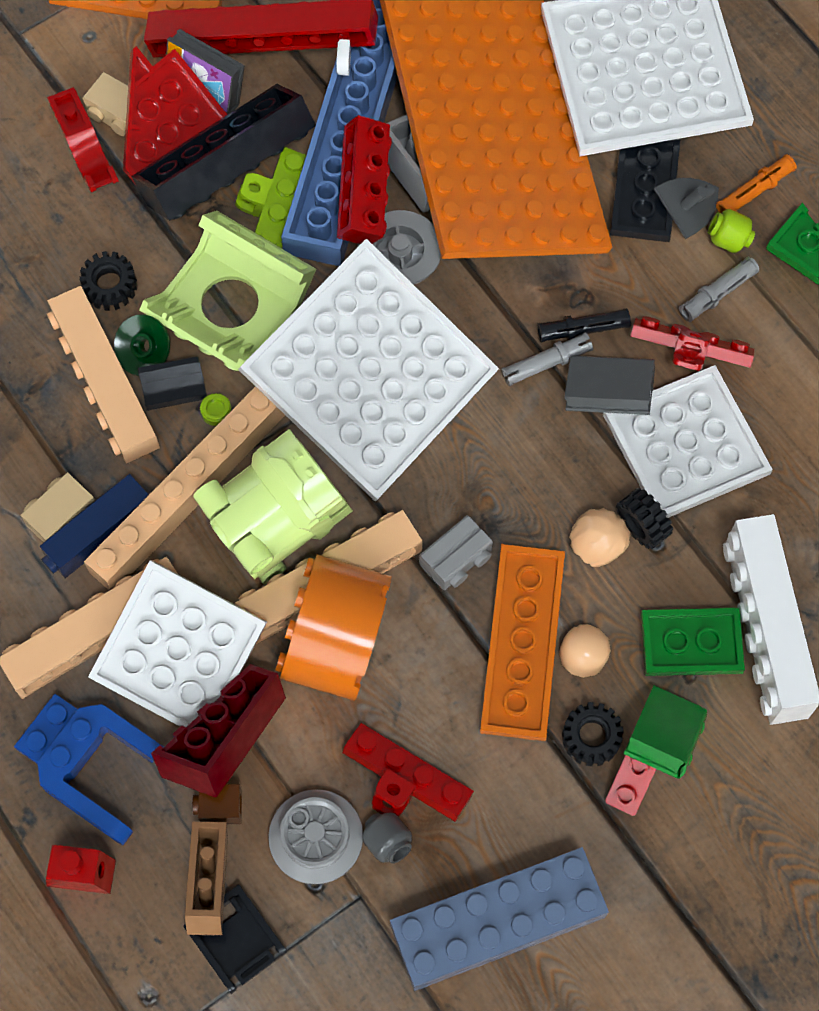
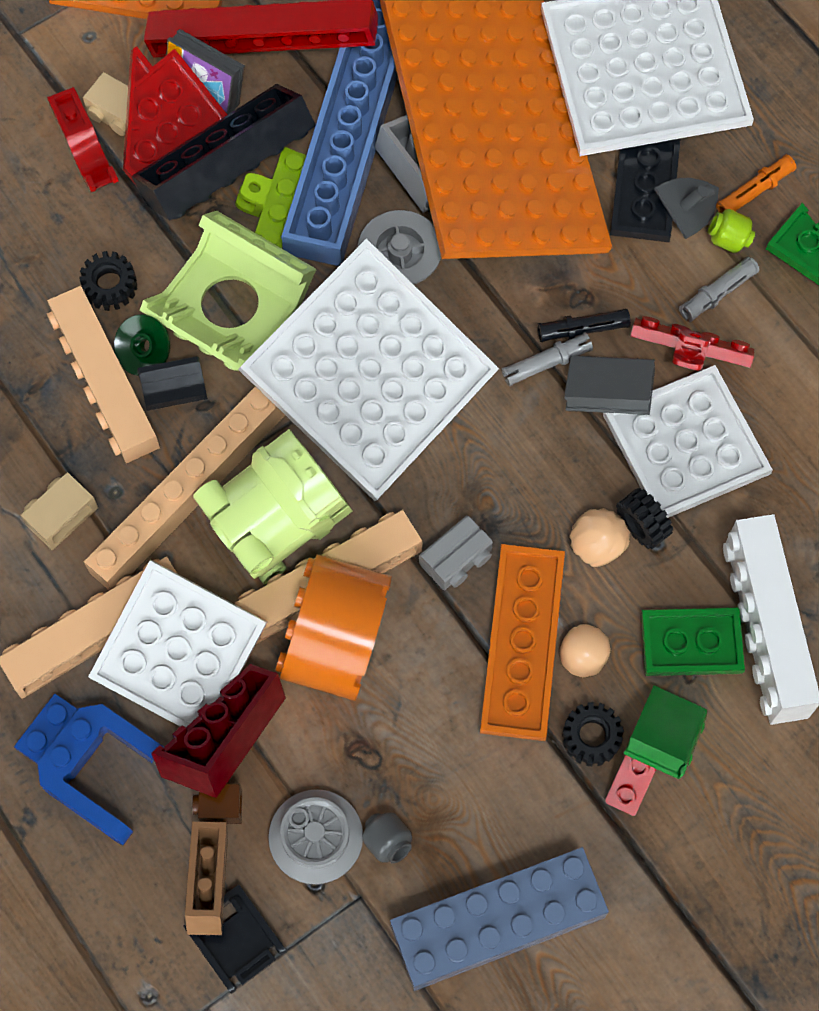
dark blue brick [40,474,149,579] -> none
red torso [46,845,116,894] -> none
lime tile [200,393,232,426] -> none
white tile [337,39,351,76] -> none
red brick [337,115,392,244] -> none
red plate [342,723,474,822] -> none

